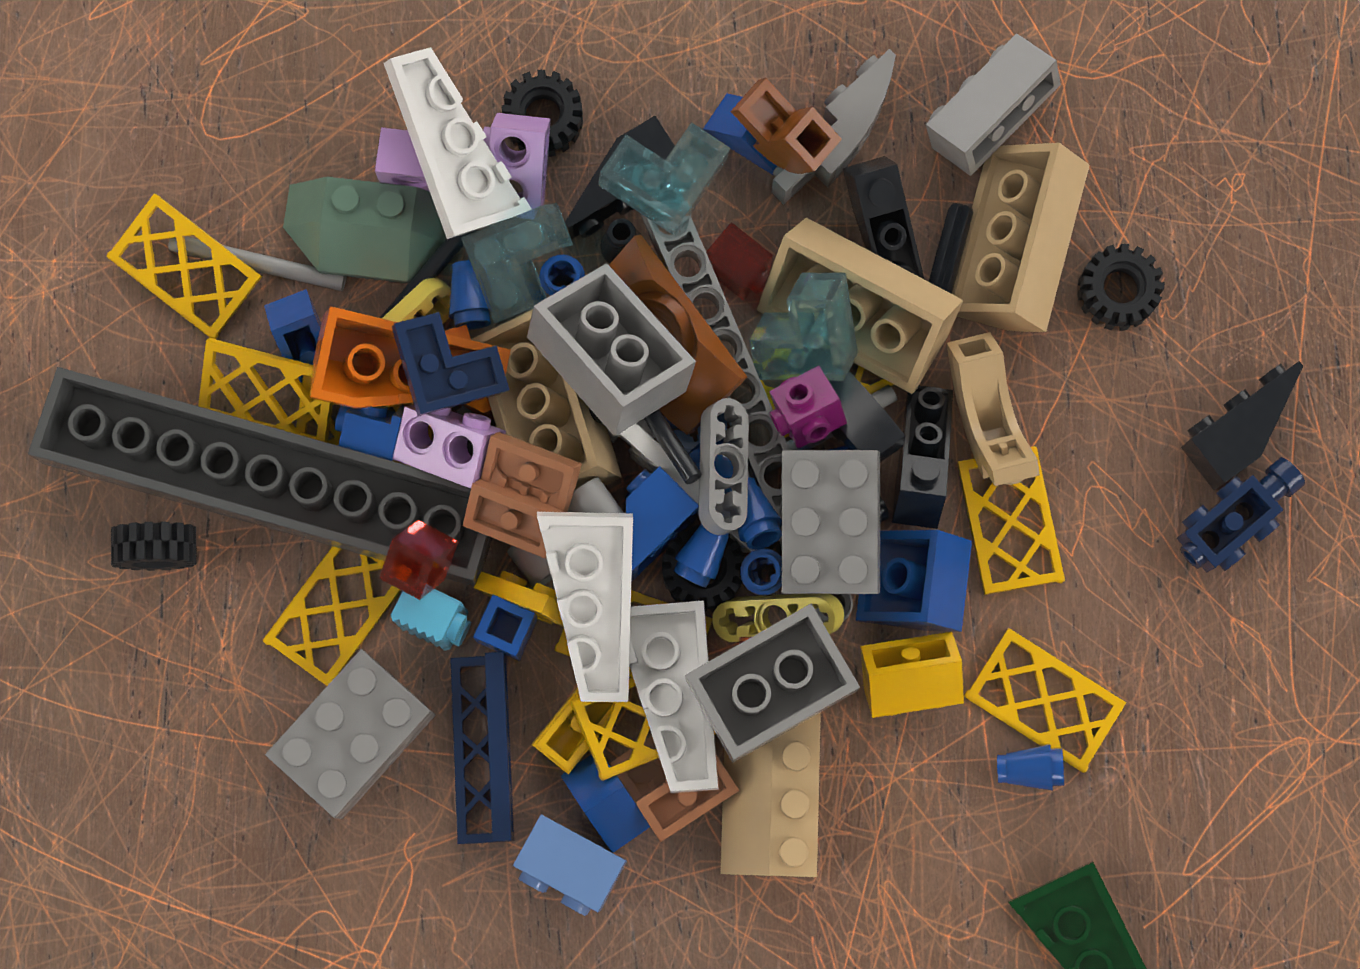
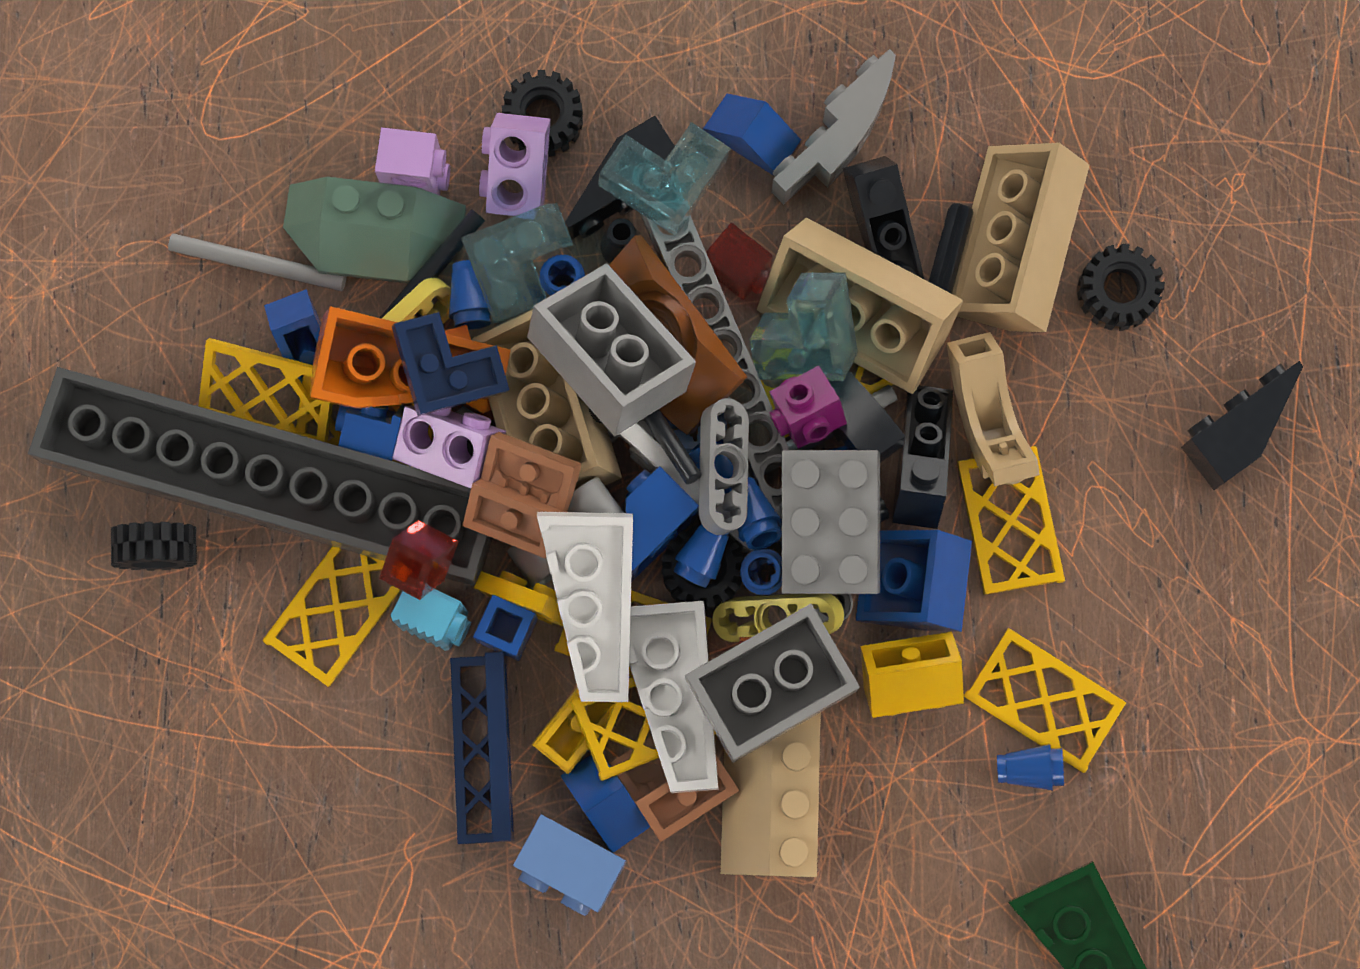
yellow window [106,193,263,339] -> none
light grey brick [265,649,436,819] -> none
white wing [384,47,533,239] -> none
dark orange brick [730,78,842,174] -> none
light grey brick [926,33,1061,176] -> none
dark blue brick [1177,457,1305,573] -> none

